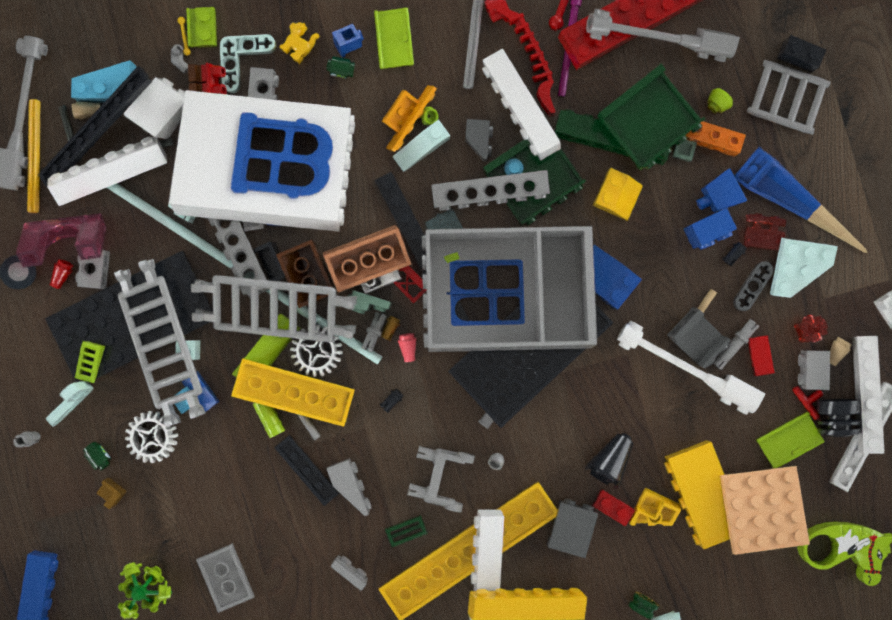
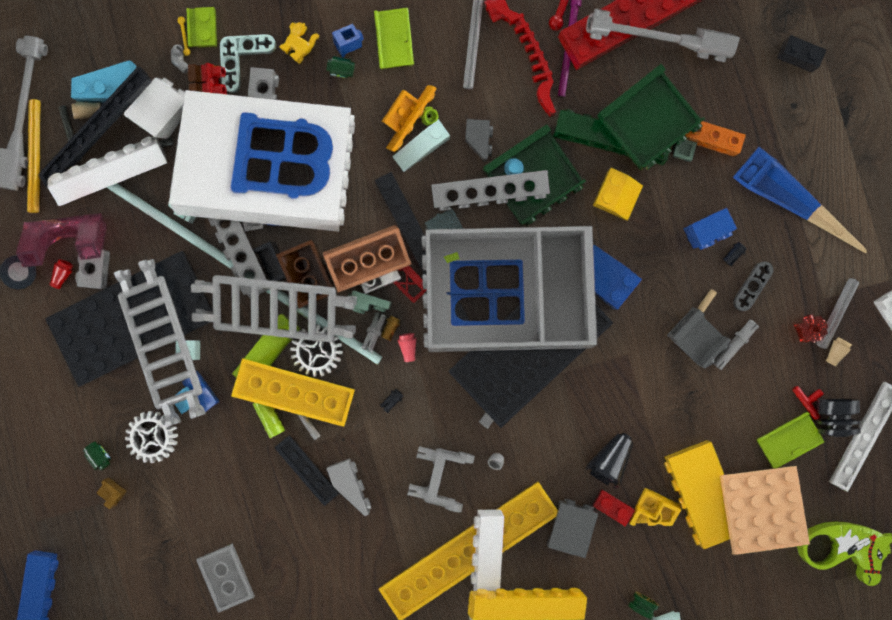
light grey pin [13,431,40,448] -> none
light aqua beam [46,381,93,427] -> none
lime slope [75,341,105,383] -> none
lime plant [118,562,172,619] -> none
light grey plate [331,555,368,591] -> none
dark green tile [385,515,428,547] -> none
white brick [482,48,561,160] -> none
white bar [617,321,765,415] -> none
blue torso [696,168,747,212] -> none
lime cone [707,88,733,113] -> none
clear red plate [743,213,786,251] -> none
light grey bar [747,60,831,135] -> none
red tile [748,335,775,376] -> none
light aqua plate [770,238,838,298] -> none
light grey brick [798,350,830,390] -> none
white brick [852,336,884,454] -> none
none -> light grey axle [817,278,859,349]

